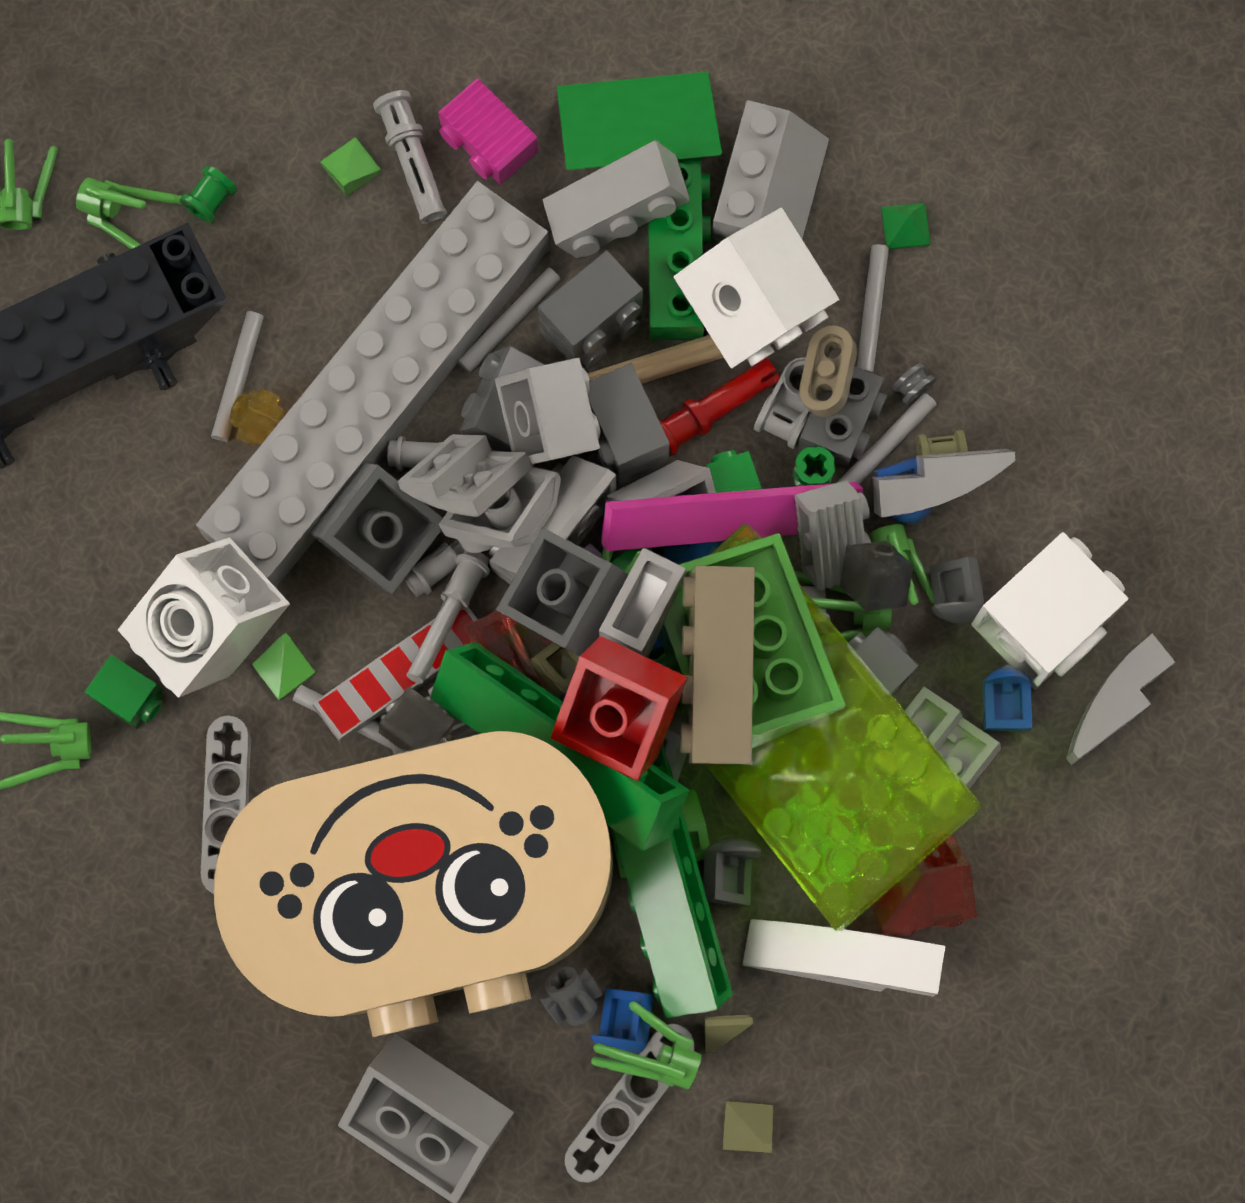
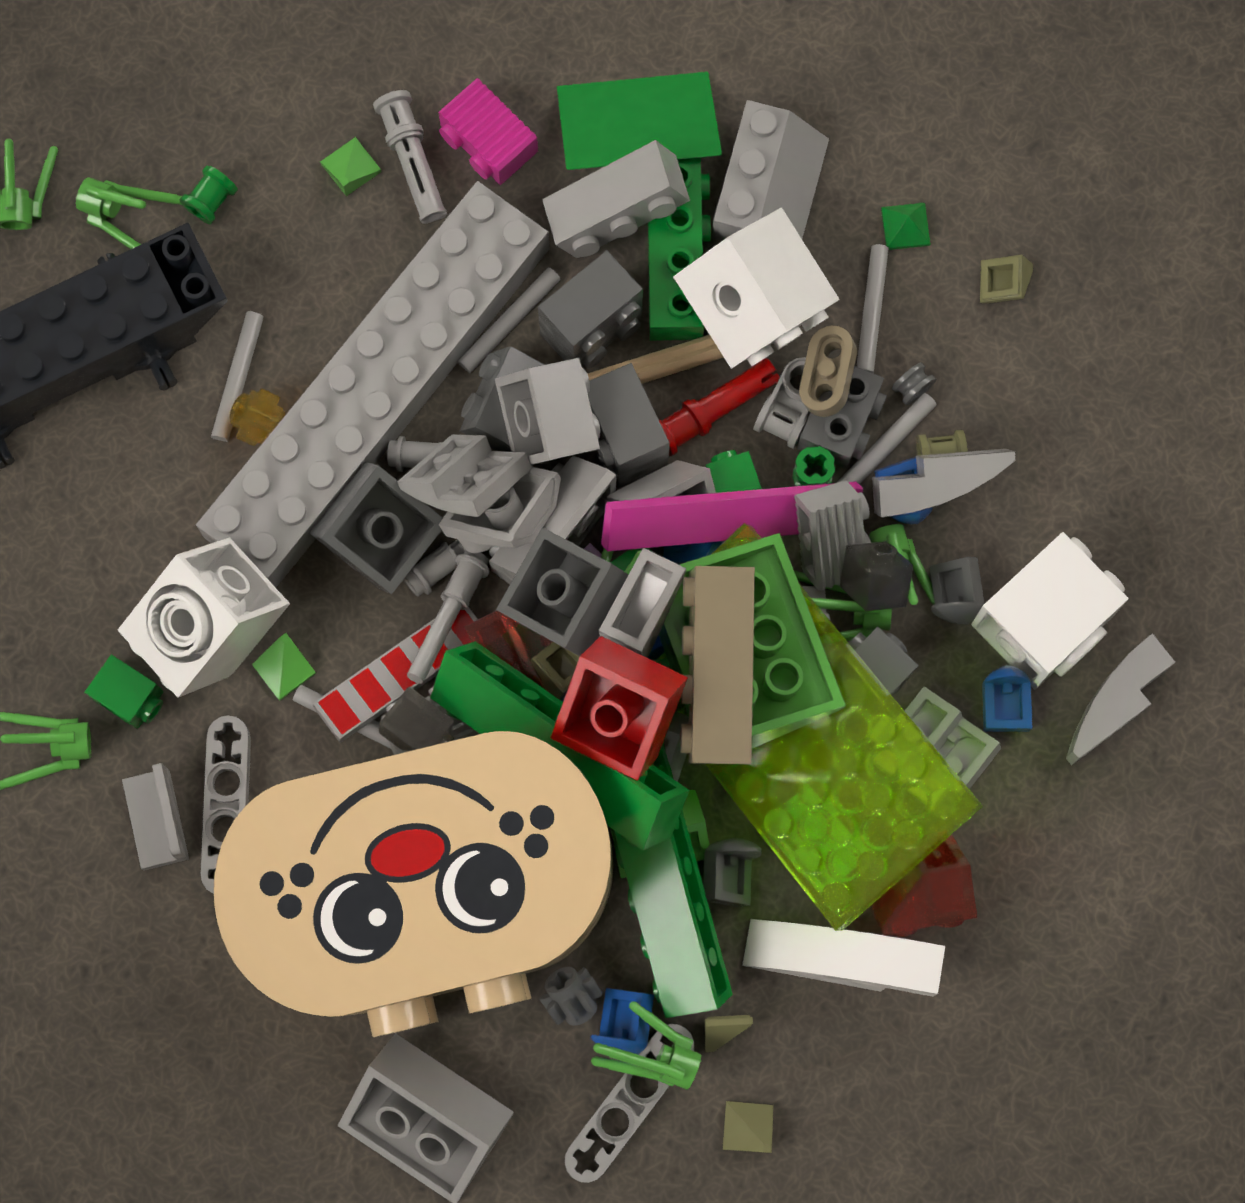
none -> light grey panel [122,763,189,871]
none -> olive slope [980,255,1033,304]

